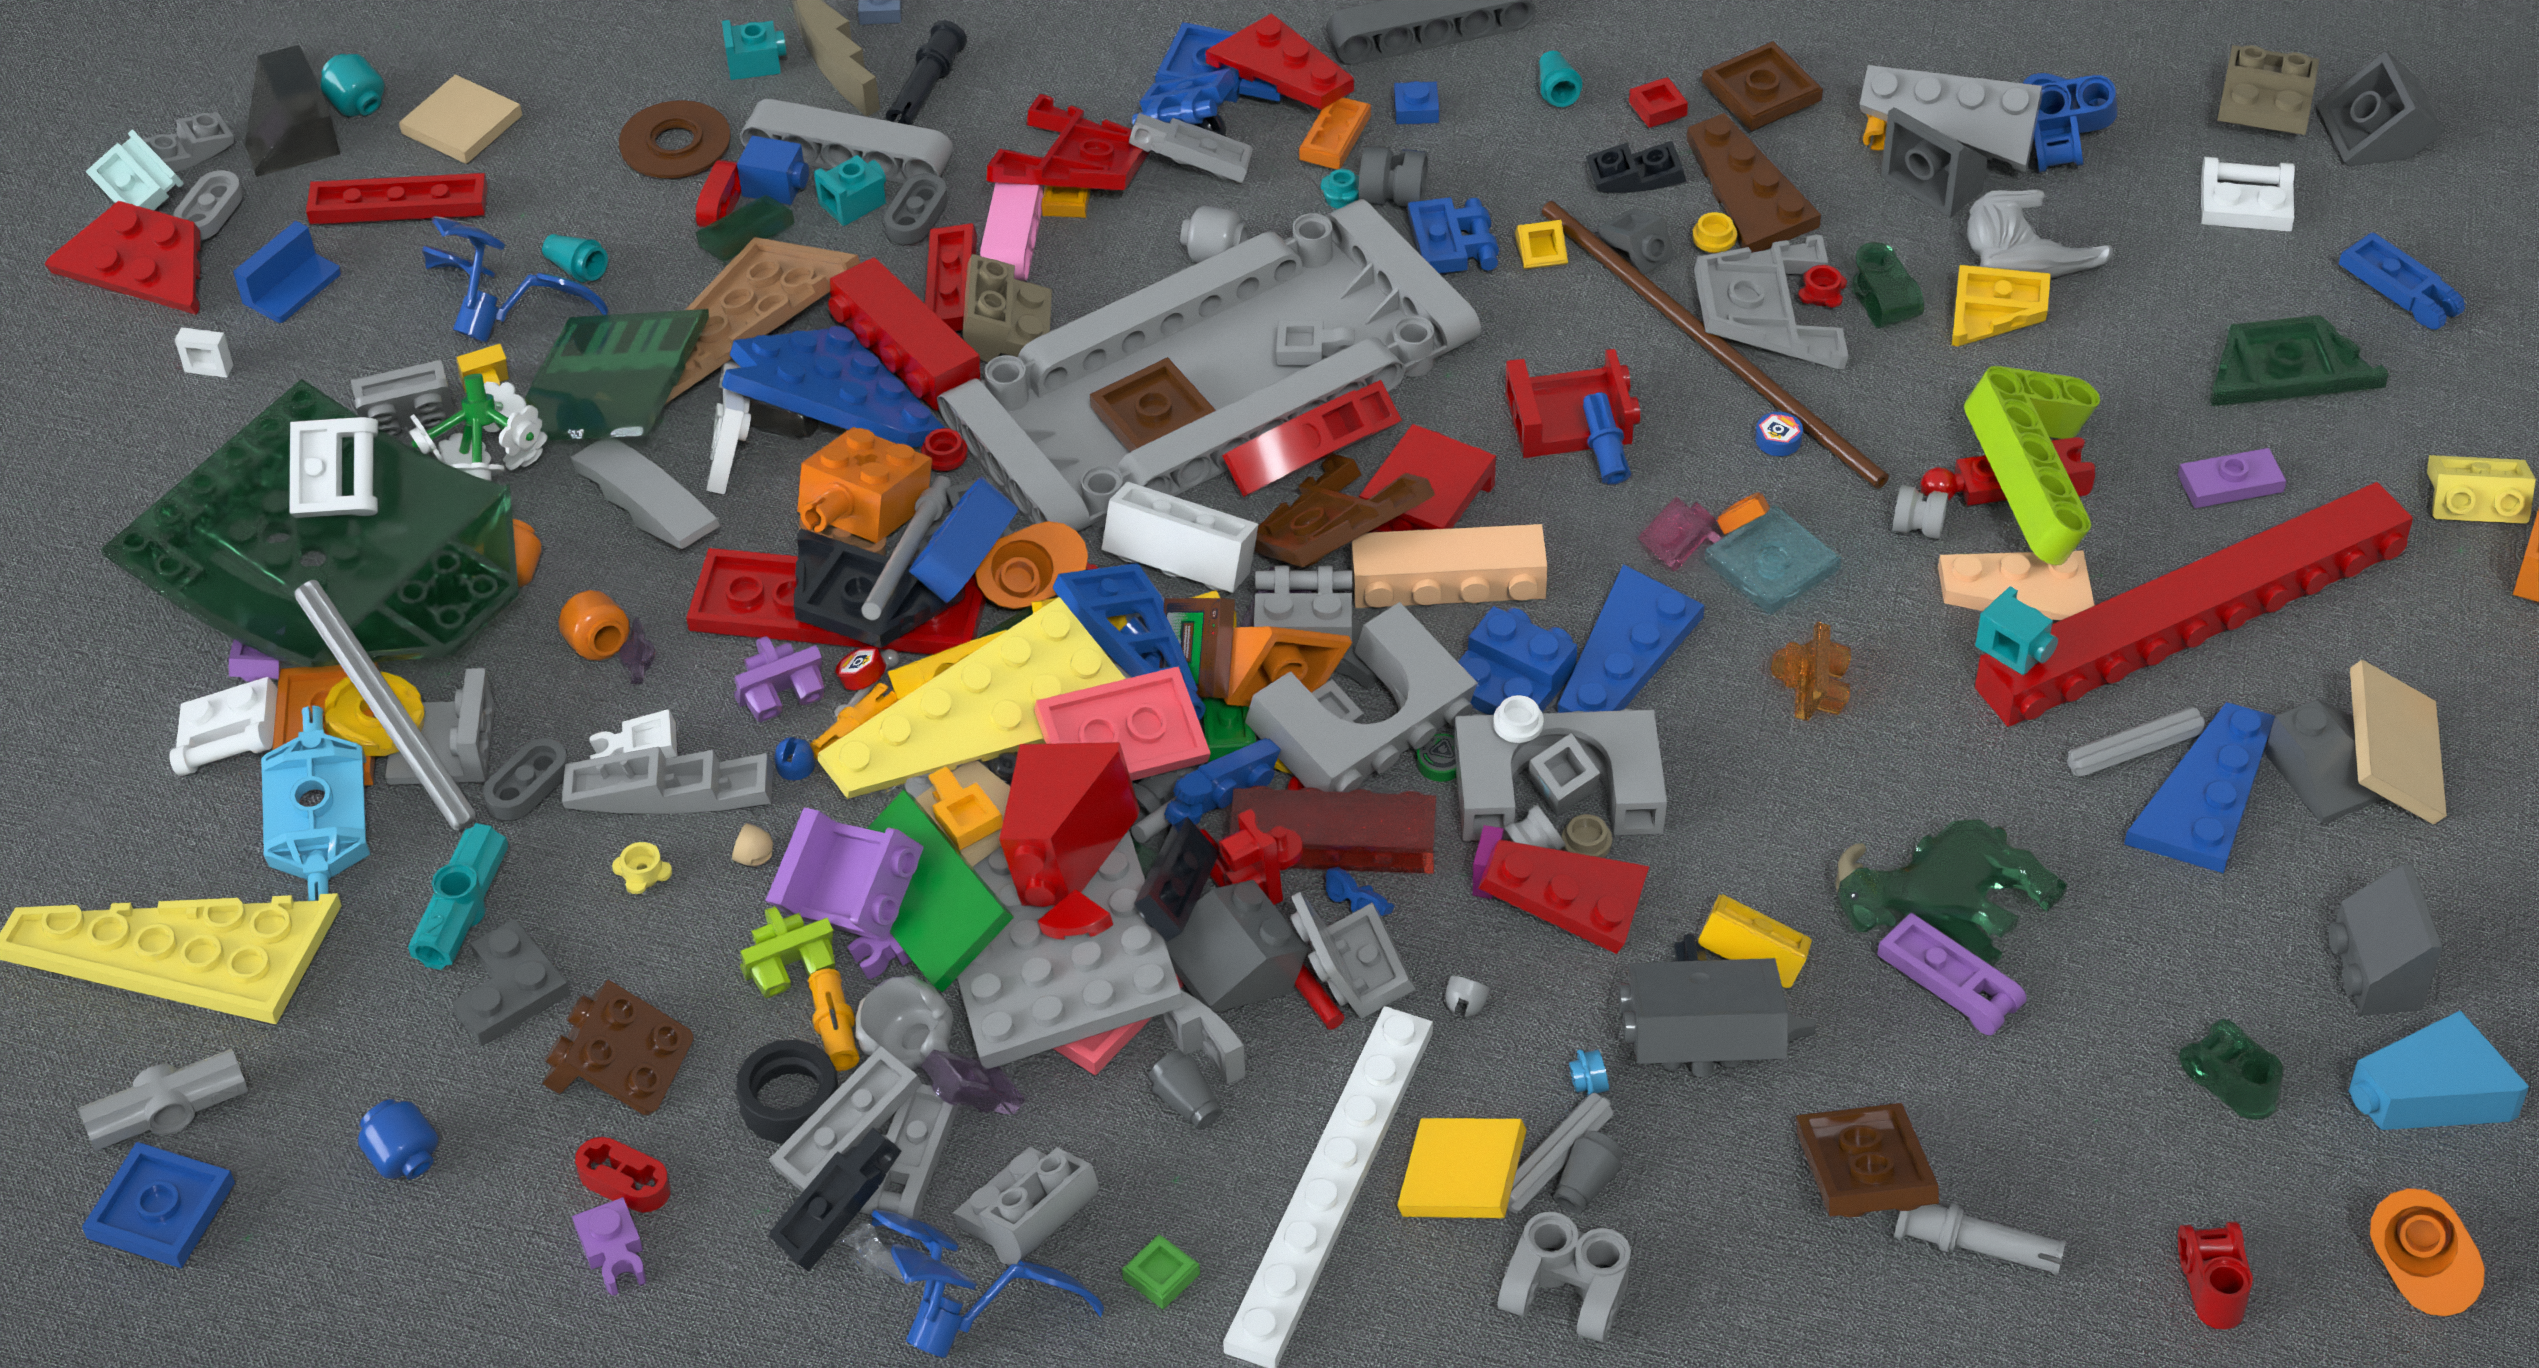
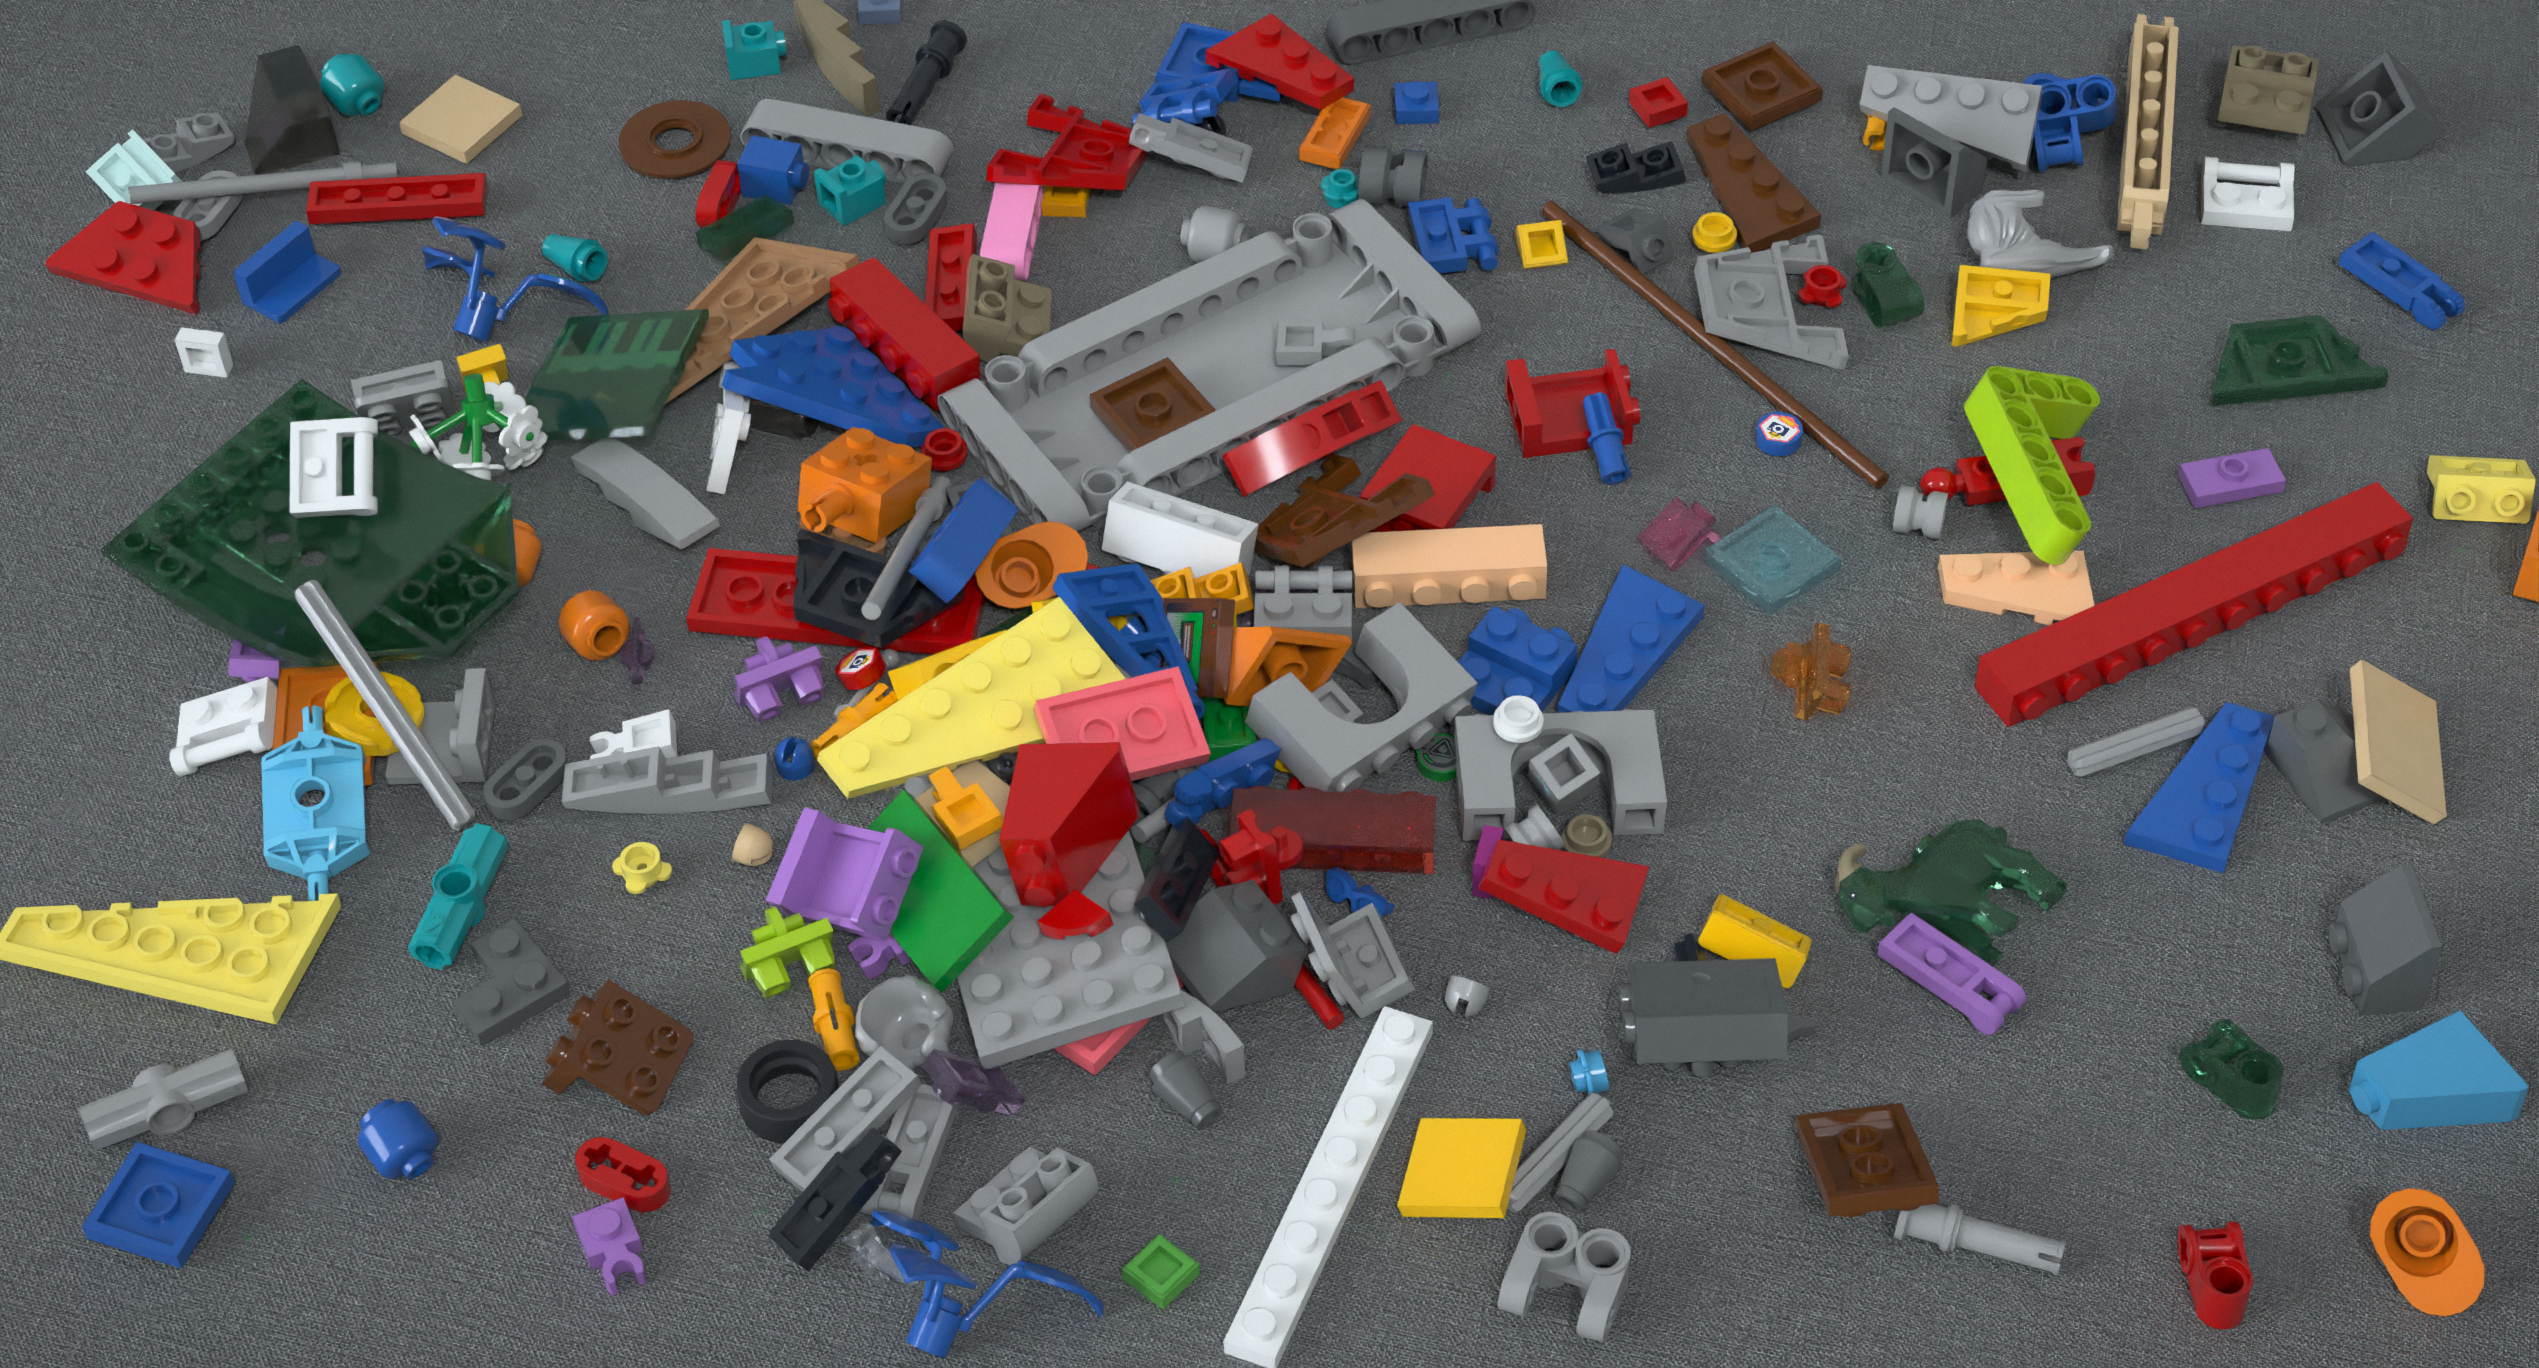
orange tile [1717,492,1770,535] -> none
teal brick [1975,586,2058,676] -> none
none -> light grey bar [128,161,397,204]
none -> light orange slope [1150,562,1255,615]
none -> tan hinge [2116,14,2179,249]

